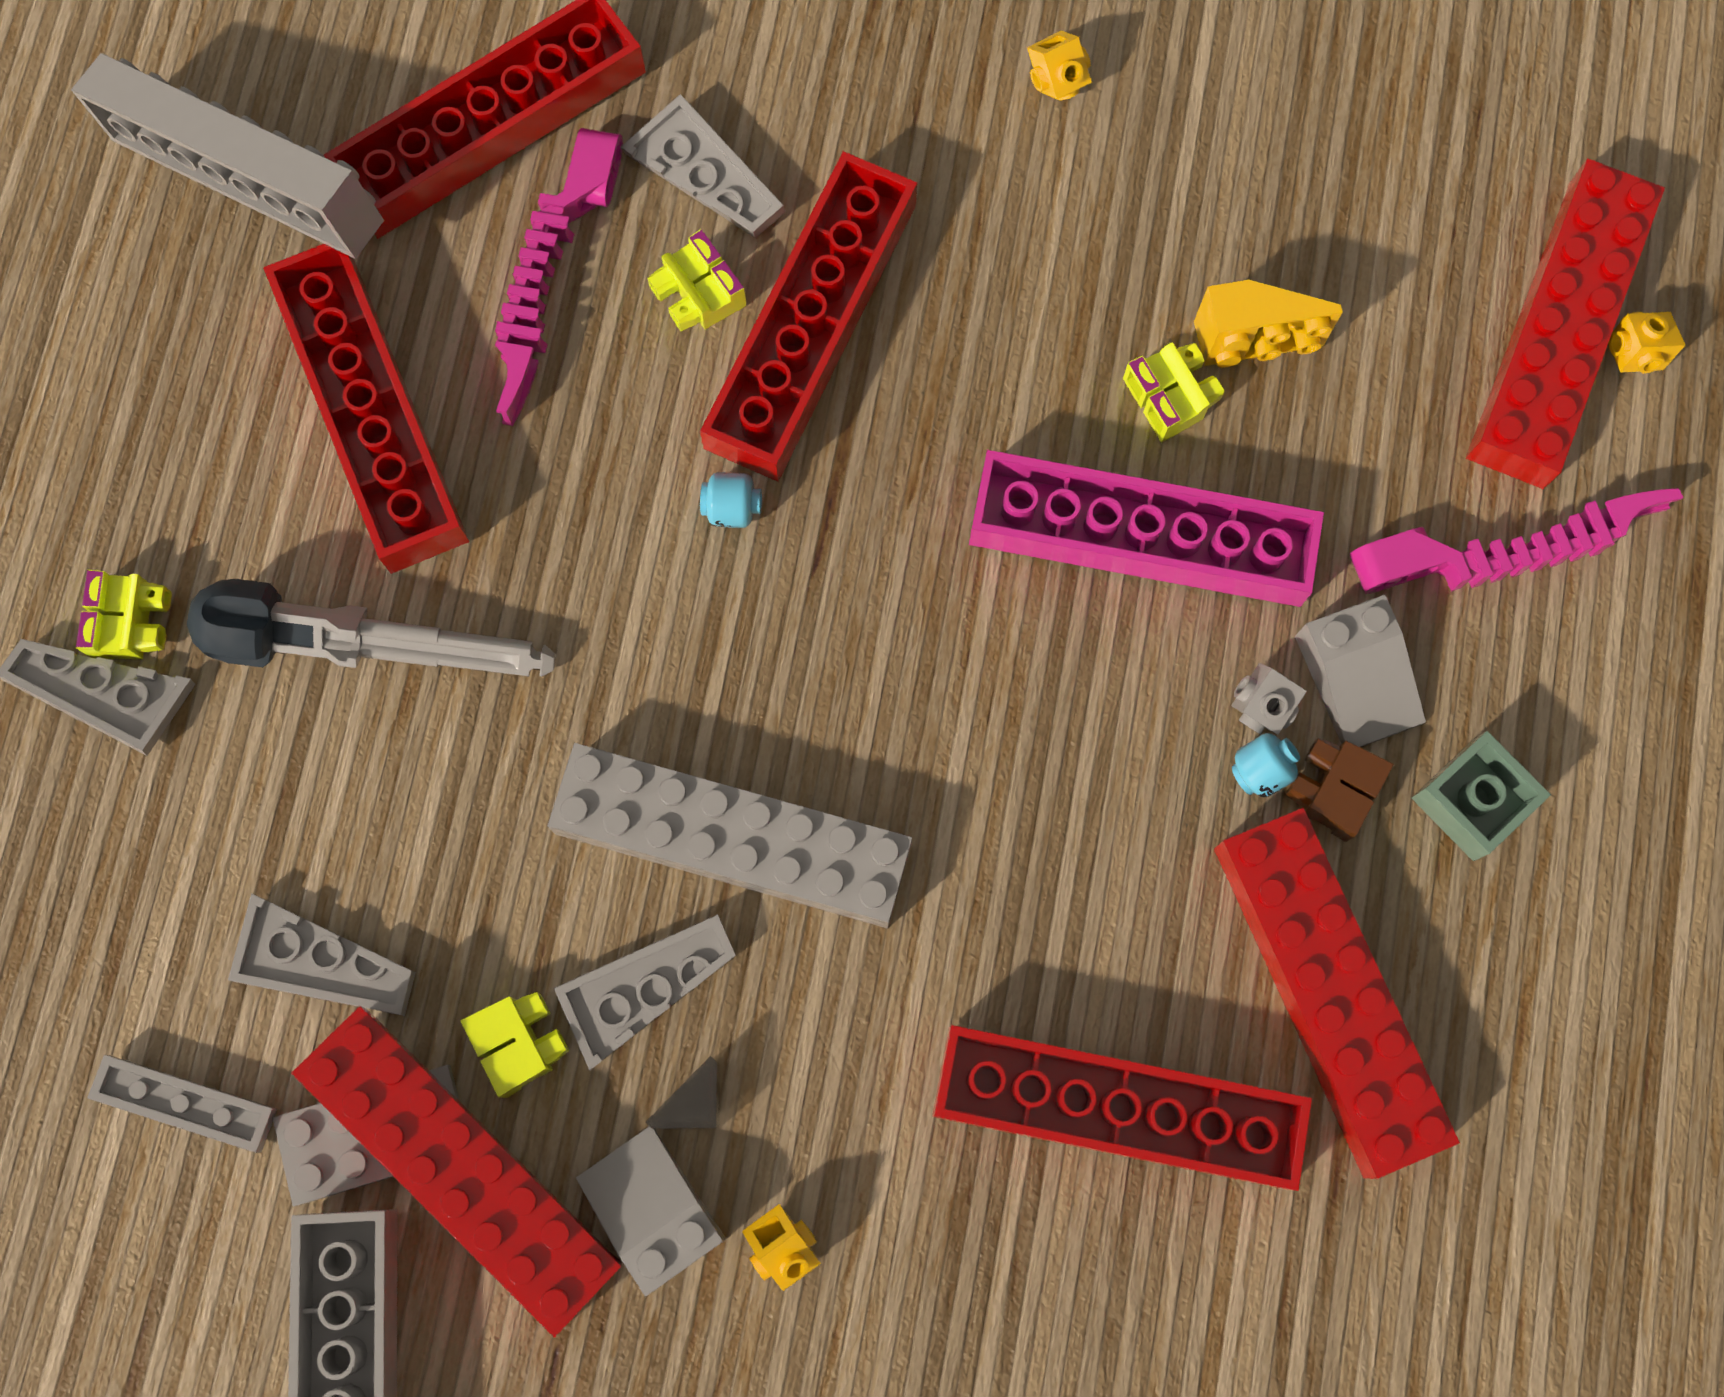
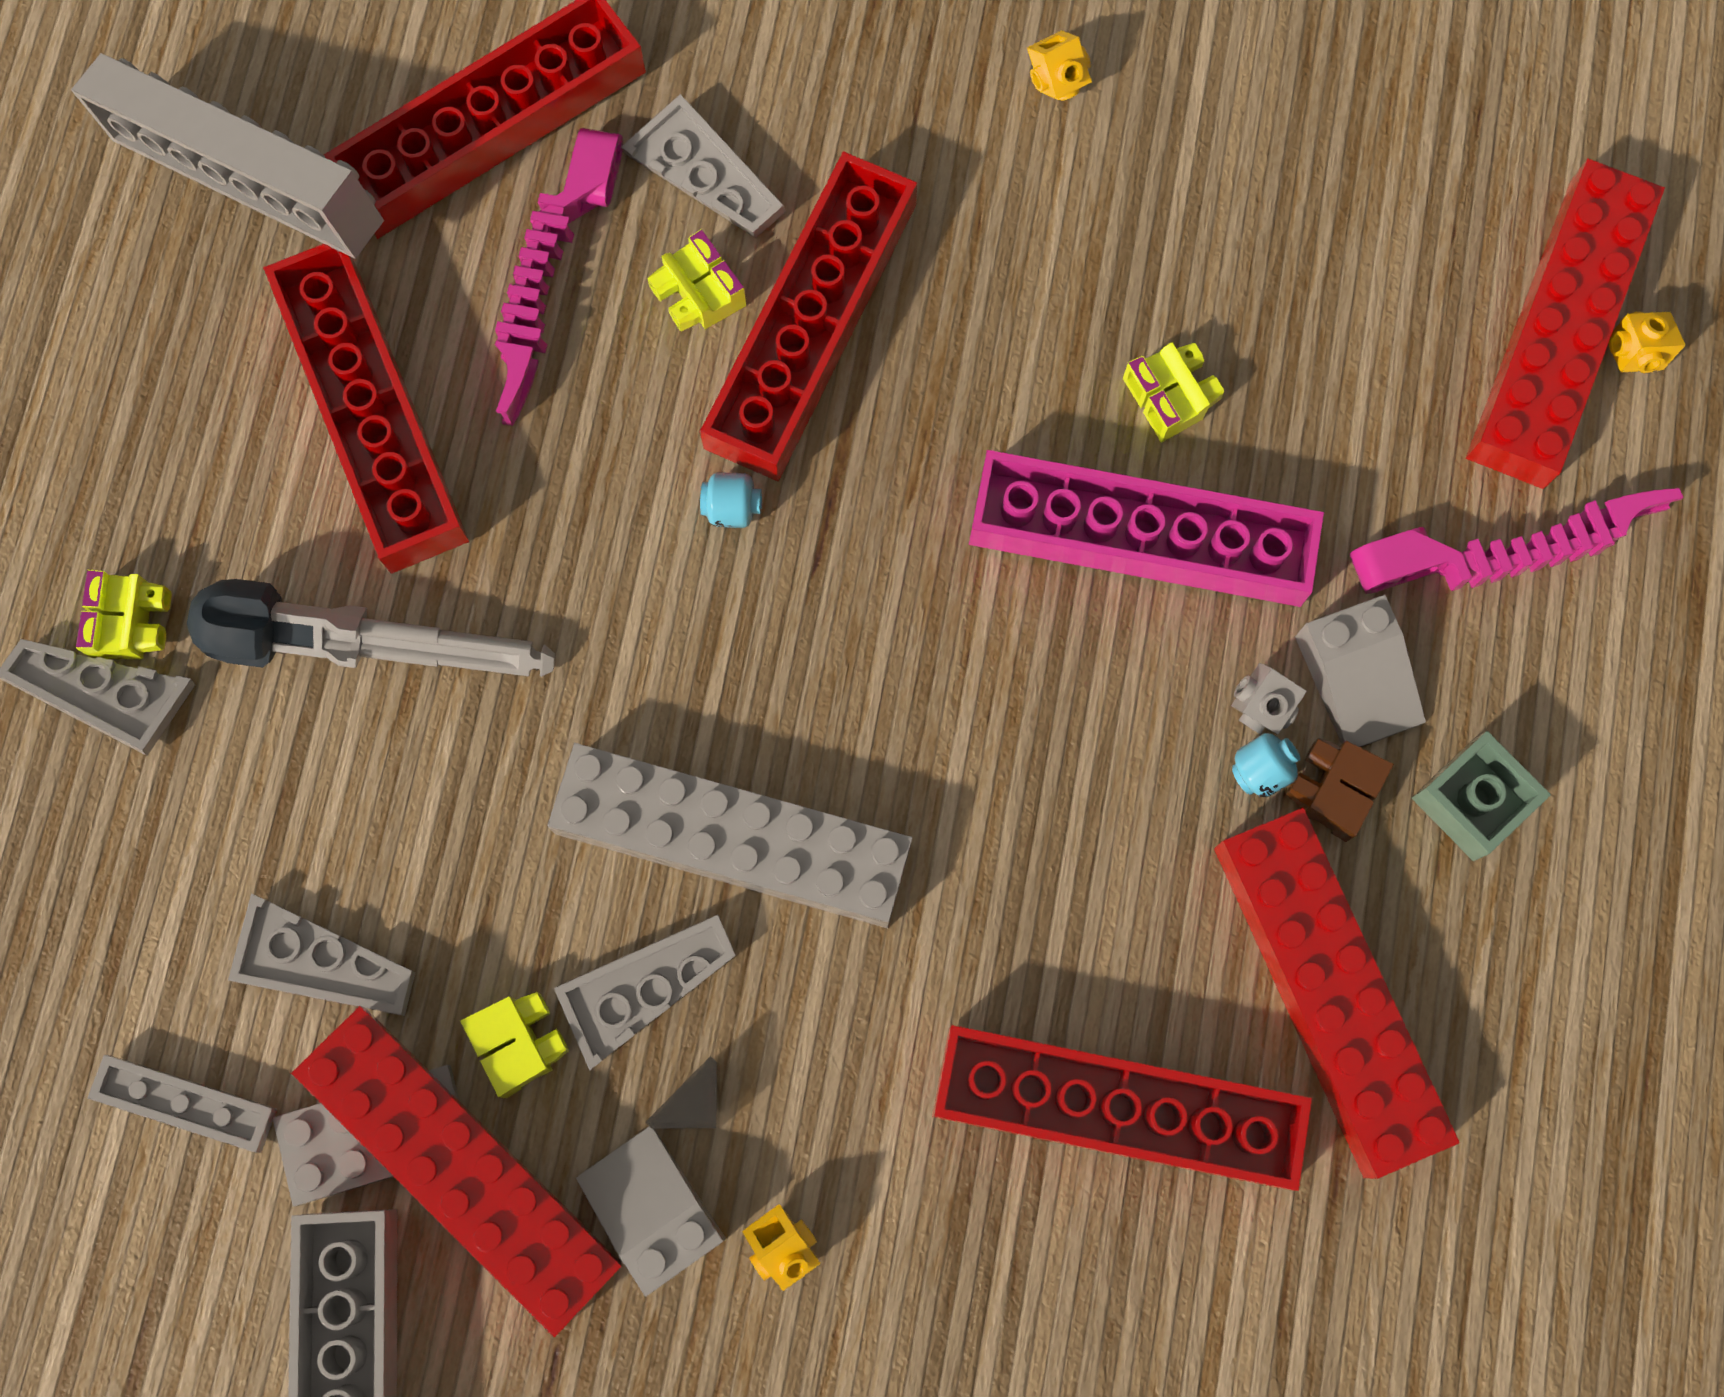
yellow slope [1194,280,1343,368] -> none

